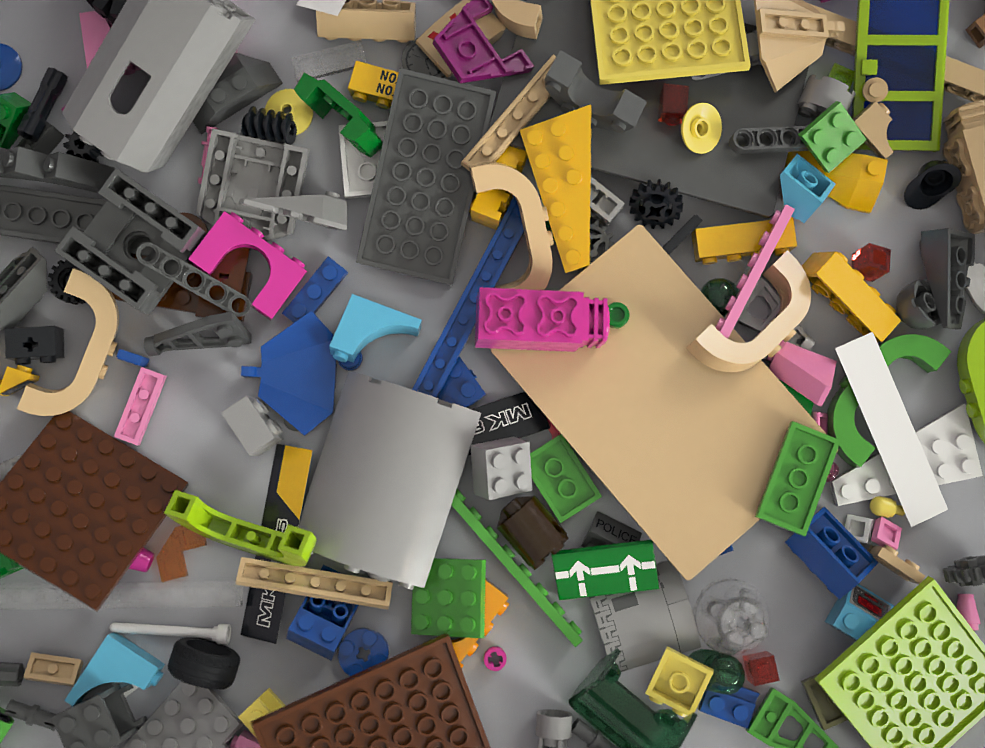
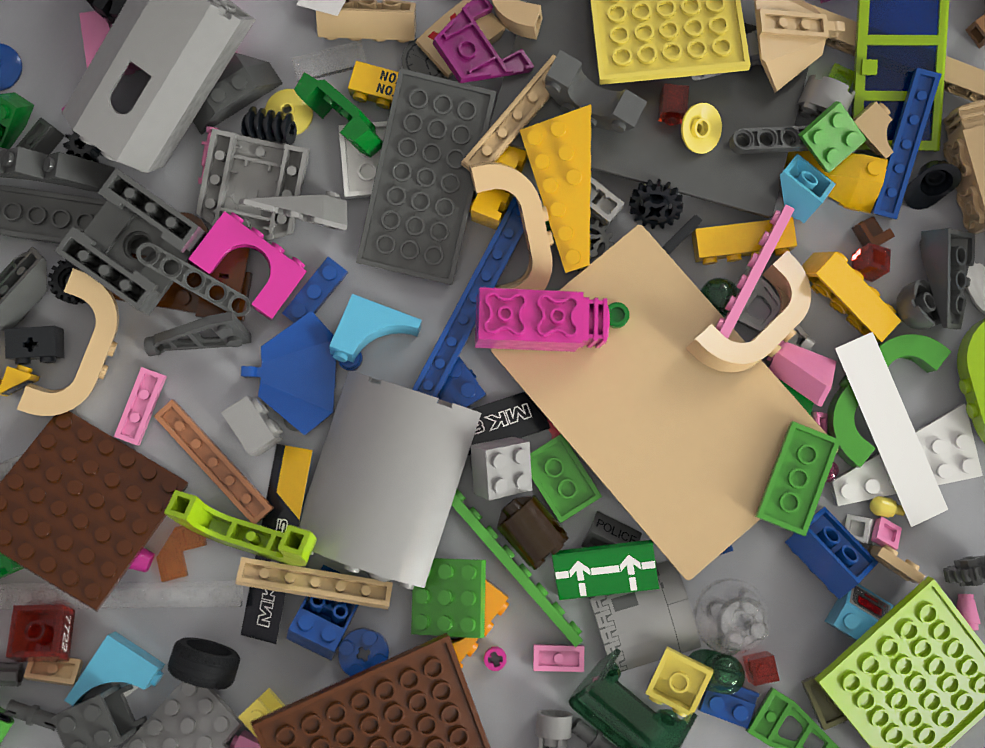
black axle [17,67,68,142] -> none
white piece [109,622,231,645] -> none
blue tile [116,349,150,368] -> none
tan plate [862,77,888,103] -> none
none -> clear red brick [6,604,75,662]
none -> nougat plate [154,399,274,524]
none -> bright pink plate [533,644,584,672]
none -> reddish brown panel [852,216,895,253]
none -> blue plate [871,68,941,219]

